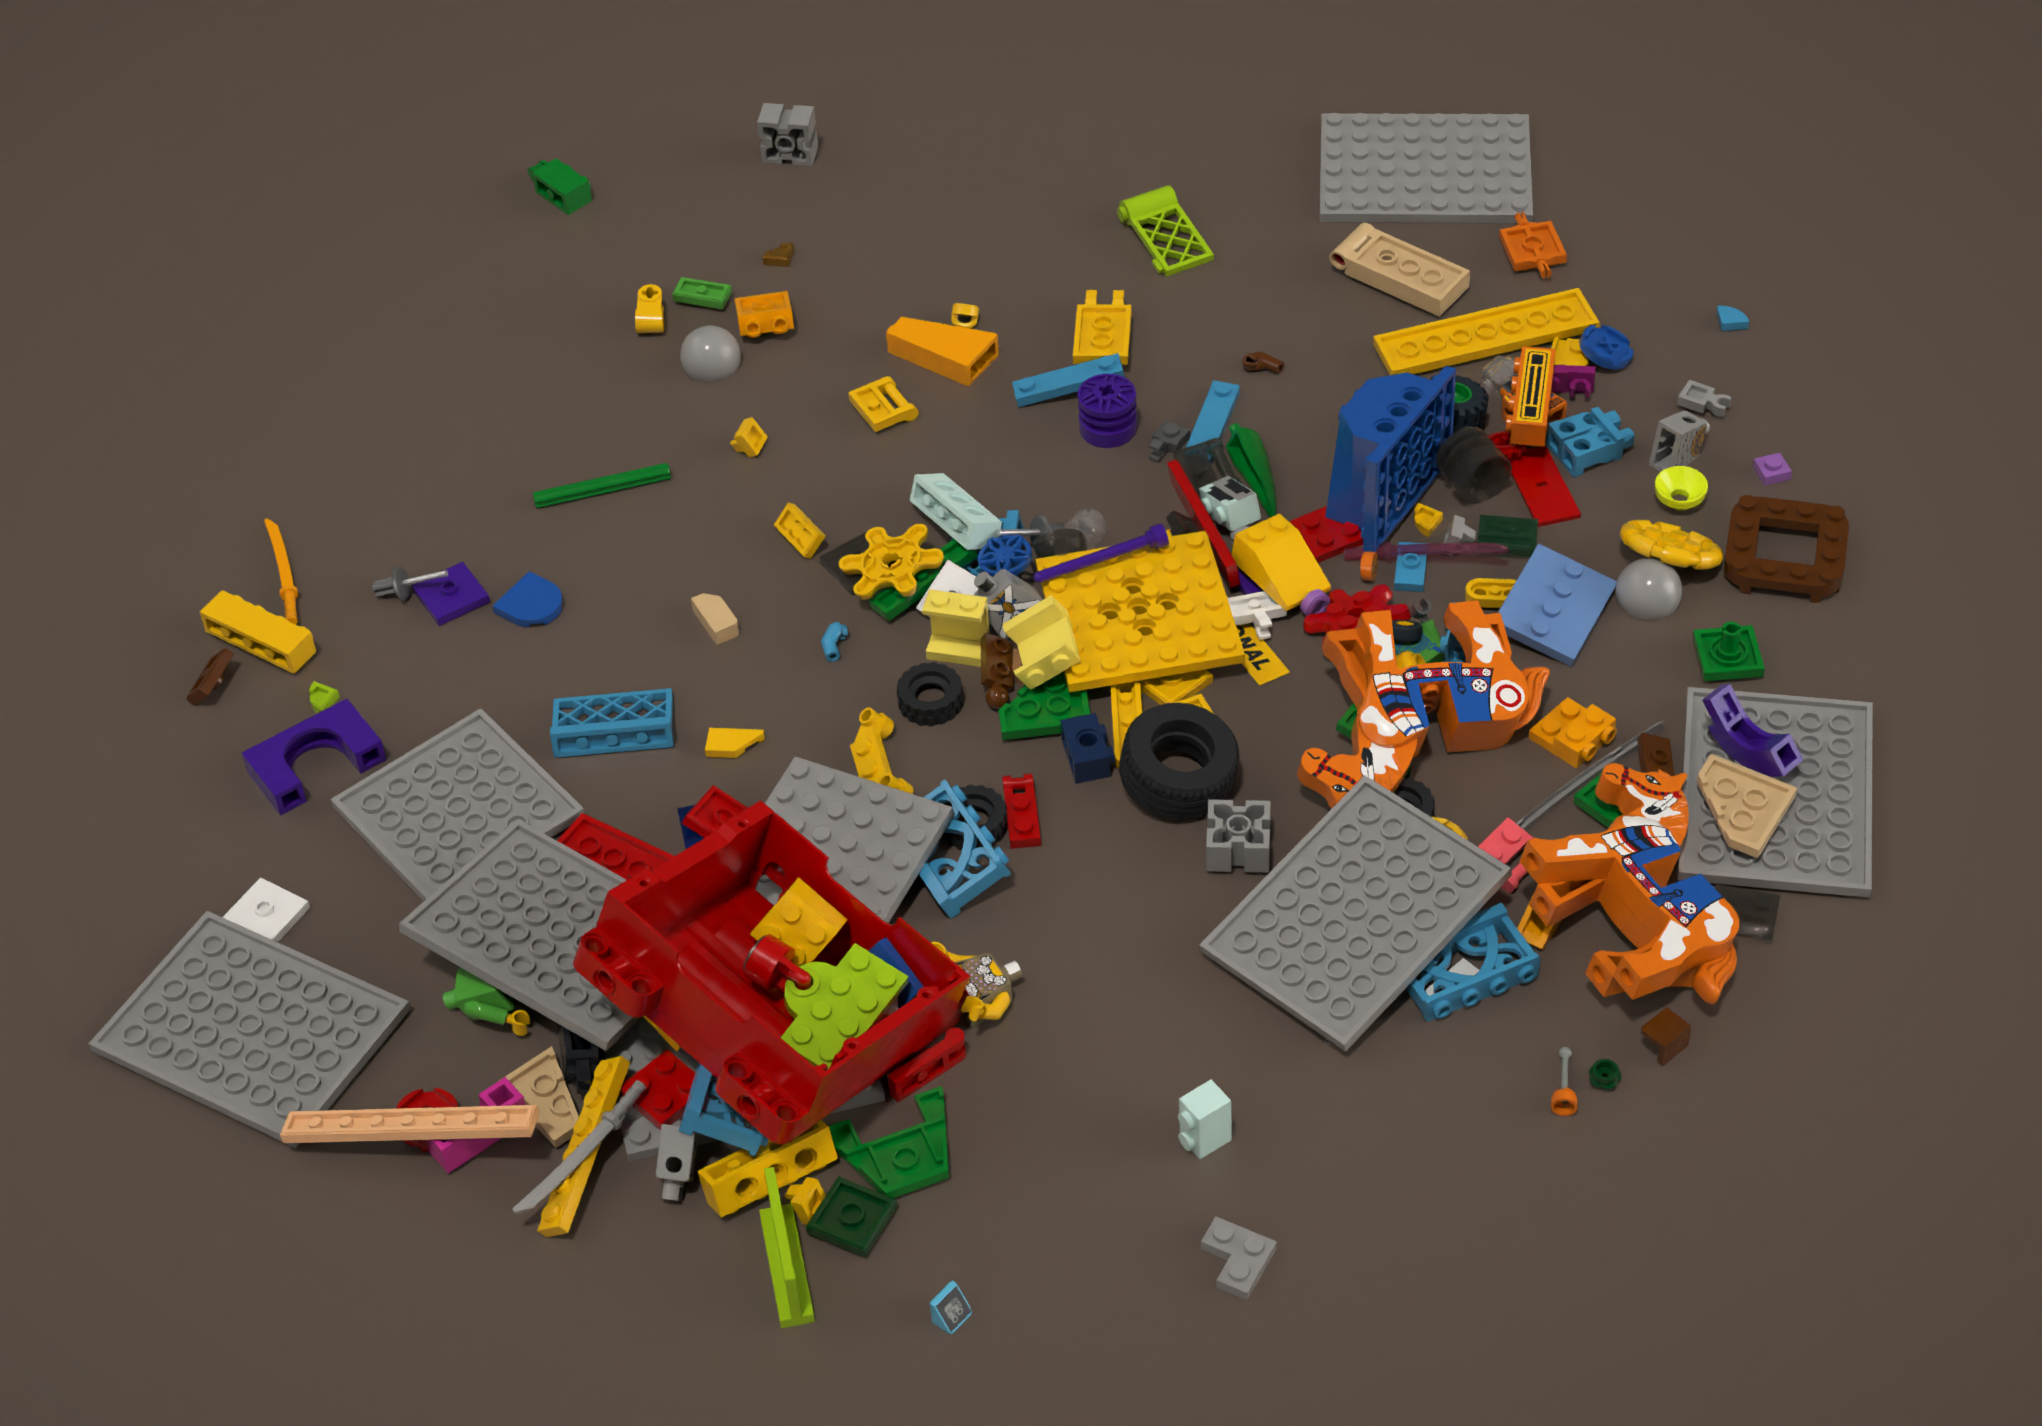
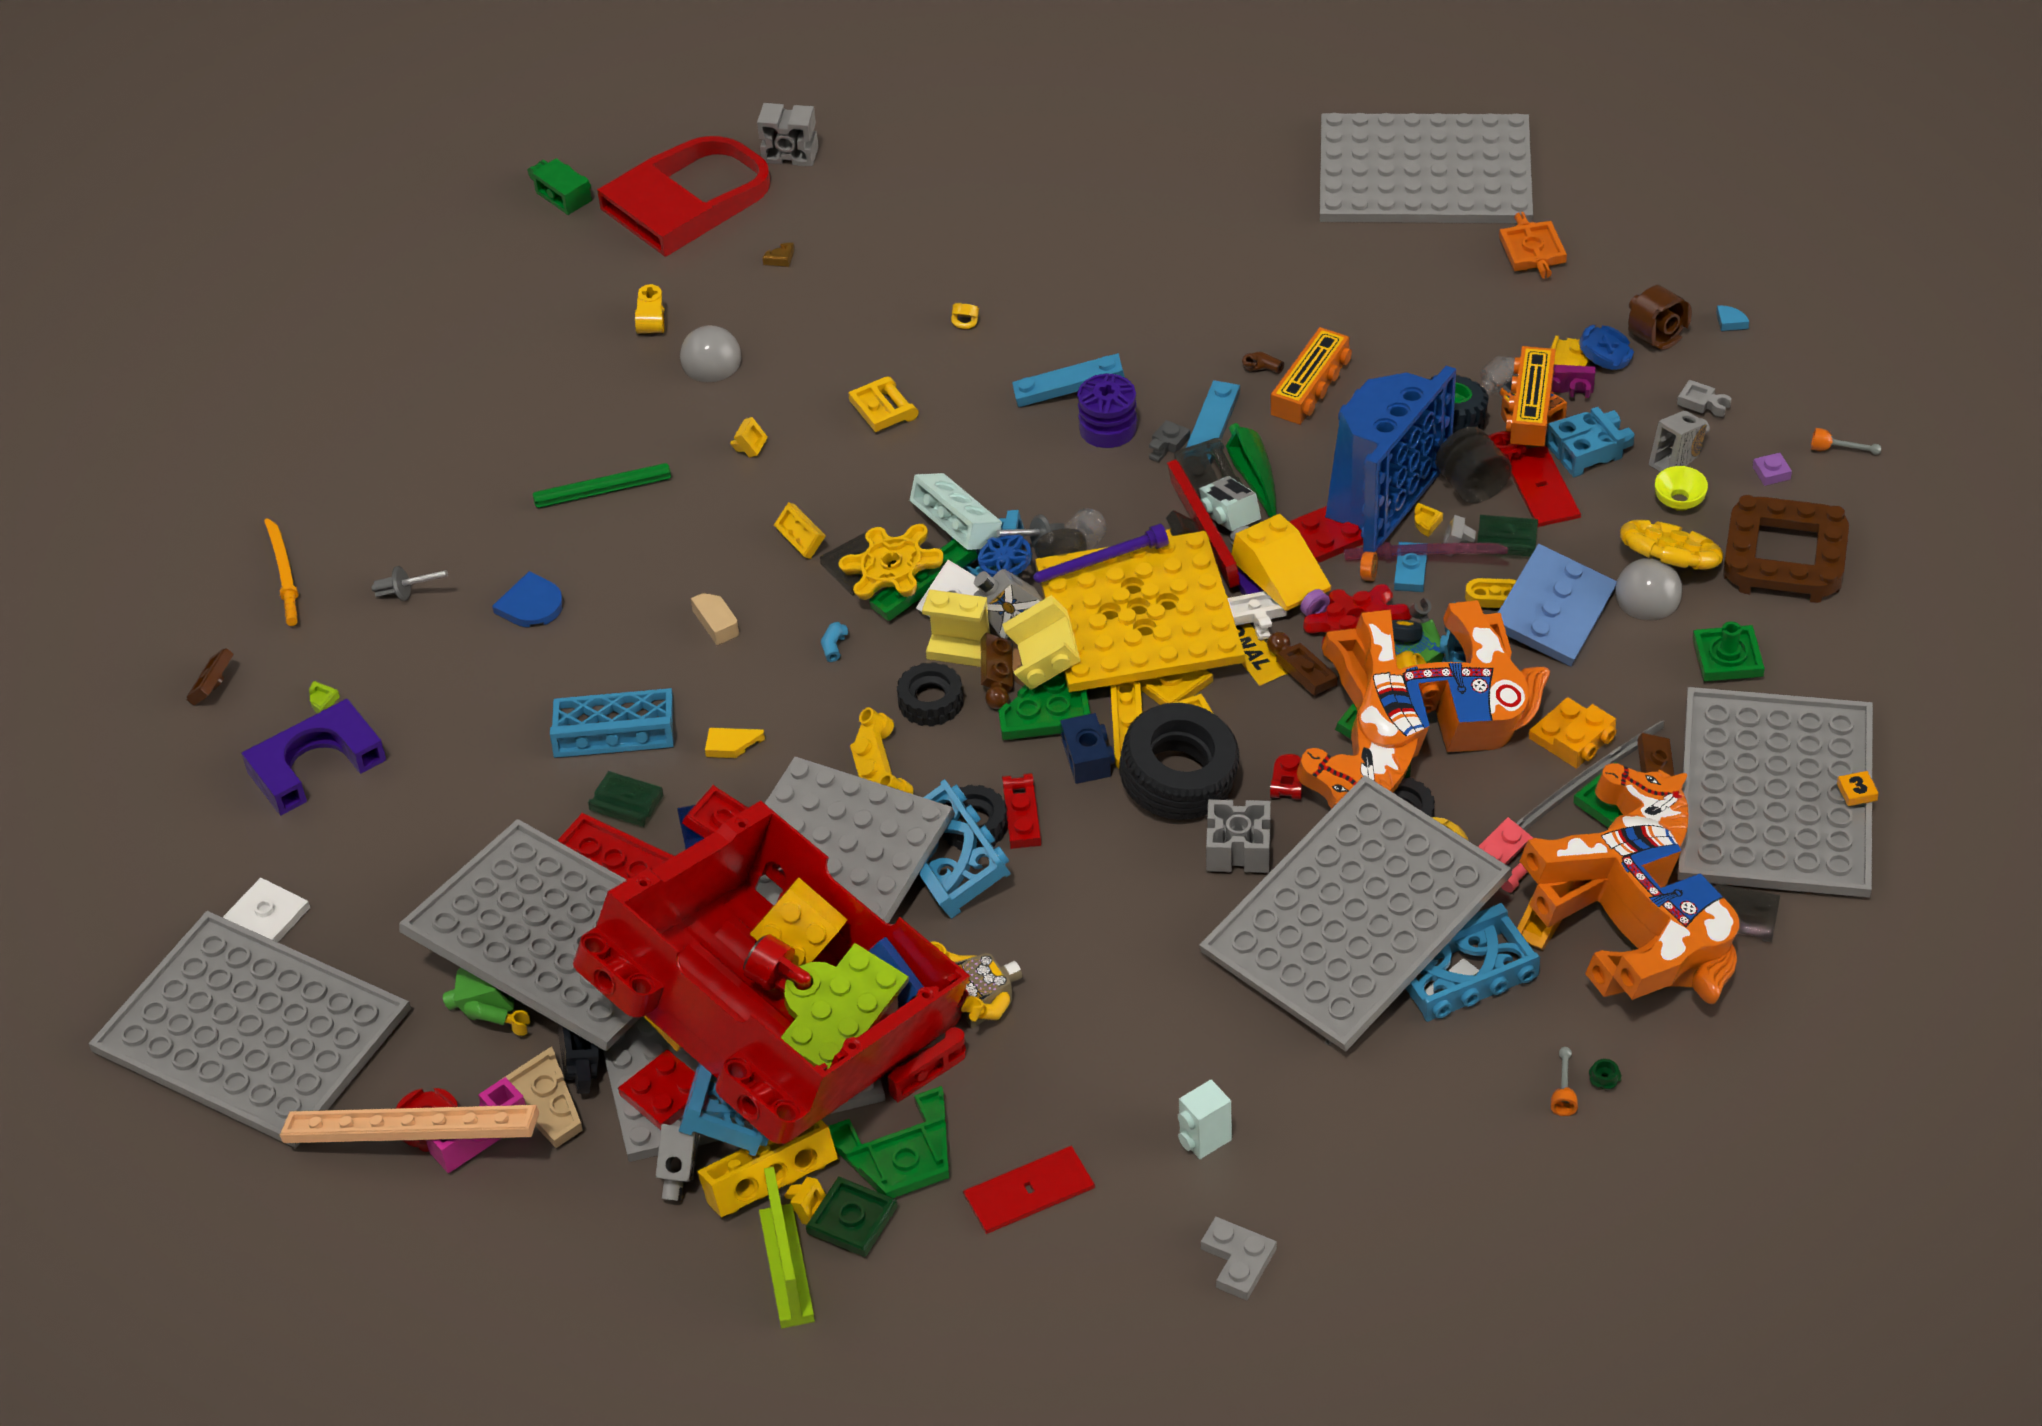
yellow brick [199,590,316,674] -> none
light grey plate [330,708,585,901] -> none
dark purple plate [412,562,490,626] -> none
light grey sword [513,1080,646,1214] -> none
yellow plate [537,1056,630,1238] -> none
bright green plate [672,277,732,309] -> none
light orange plate [734,291,794,338] -> none
light orange slope [886,316,999,387] -> none
slope [930,1280,972,1334] -> none
yellow tile [1073,290,1132,365] -> none
lime piece [1117,185,1214,277] -> none
tan hinge [1329,223,1470,317] -> none
yellow plate [1373,288,1600,375] -> none
reddish brown panel [1641,1007,1691,1066] -> none
tan plate [1697,754,1797,859] -> none
dark purple arch [1702,683,1803,777] -> none
none -> clear green plate [588,771,664,827]
none -> red window [597,136,770,257]
none -> red piece [963,1145,1095,1234]
none -> reddish brown plate [1267,632,1338,695]
none -> red plate [1270,754,1303,800]
none -> brick [1271,327,1352,425]
none -> reddish brown brick [1628,284,1692,350]
none -> hinge [1811,427,1882,455]
none -> light orange tile [1837,771,1879,806]

